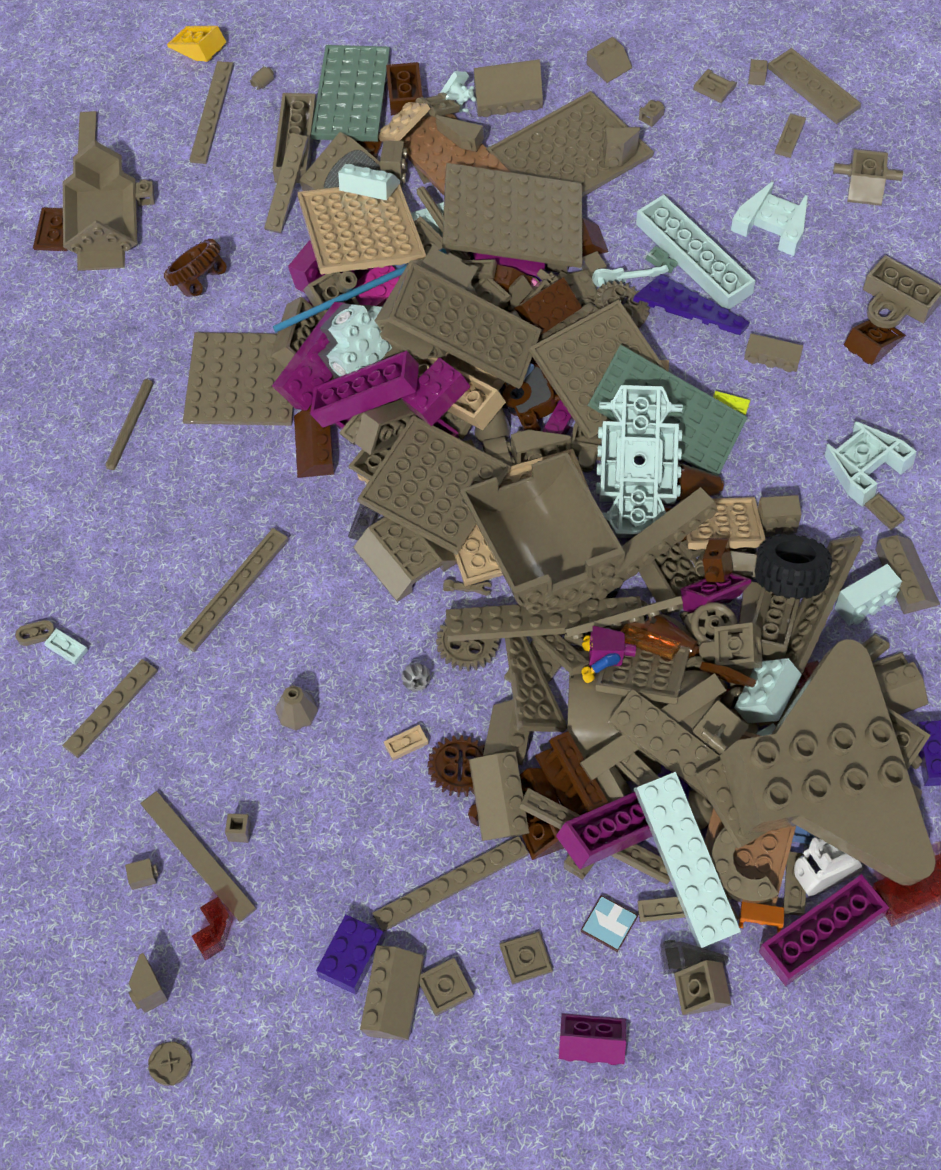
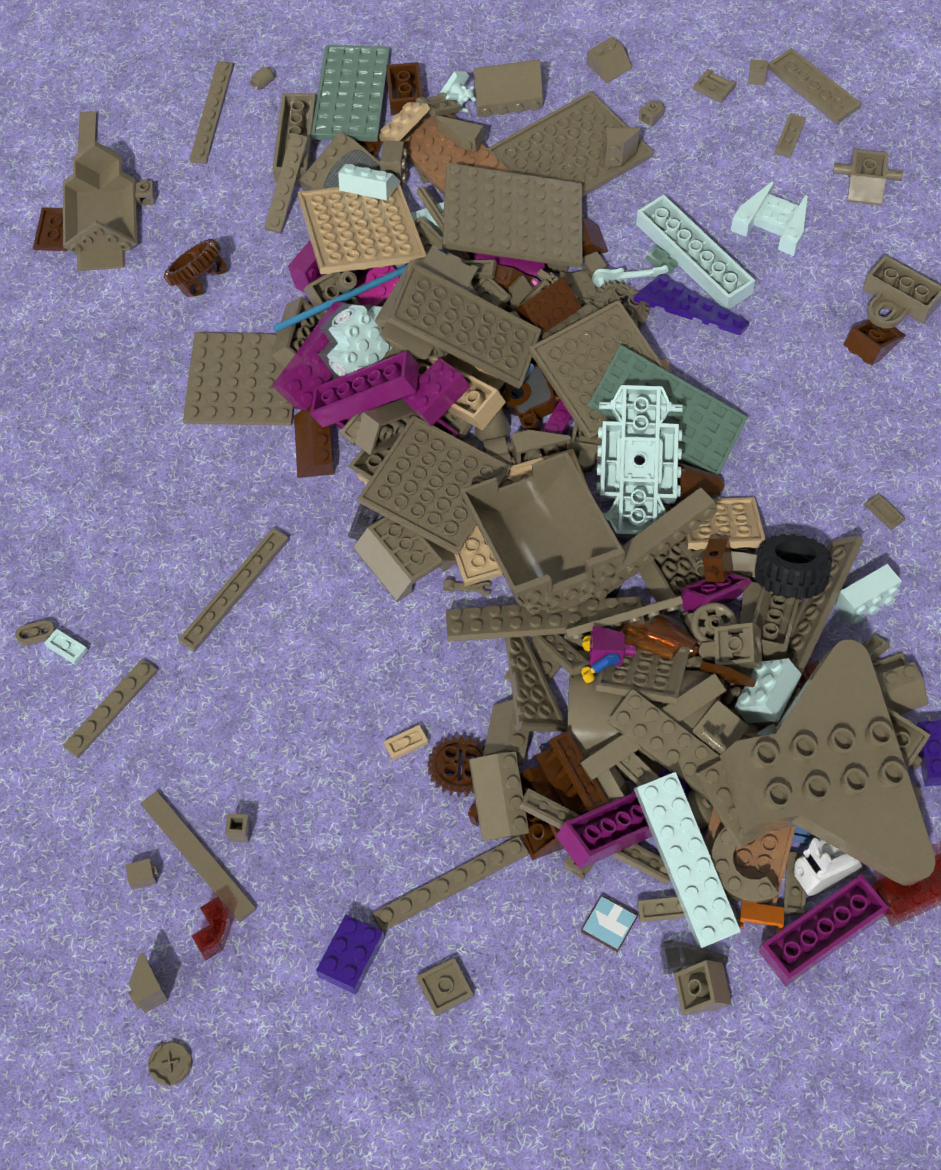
dark tan axle [105,379,153,470] -> none
yellow slope [167,26,226,62] -> none
dark tan cone [275,685,318,731] -> none
dark tan slope [360,946,424,1041] -> none
light grey piece [401,663,431,692] -> none
dark tan gear [436,619,499,672] -> none
dark tan tile [499,932,553,985] -> none
magenta slope [558,1013,626,1065] -> none
neon yellow plate [713,391,750,416] -> none
dark tan brick [744,333,803,372] -> none
dark tan brick [758,495,802,537] -> none
light aqua wedge [825,421,917,506] -> none
dark tan slope [875,535,940,614] -> none

